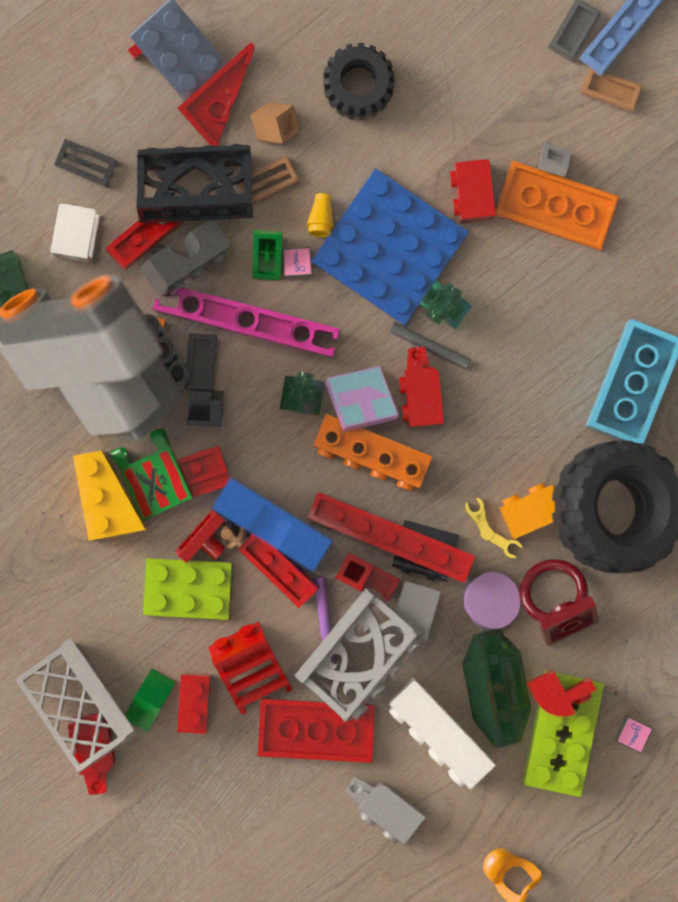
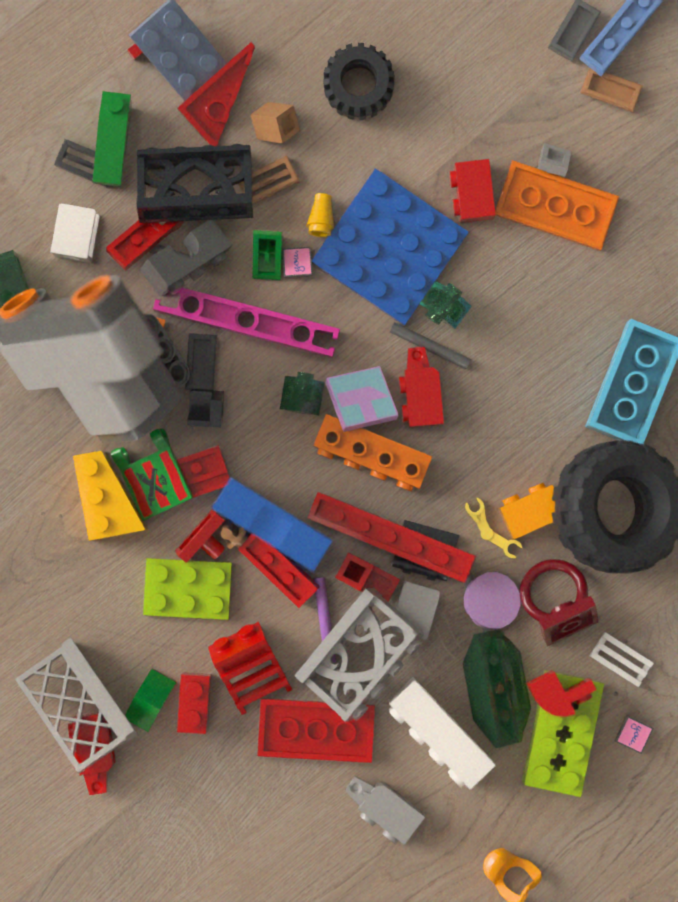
none -> green slope [92,91,132,187]
none -> white tile [589,632,654,687]

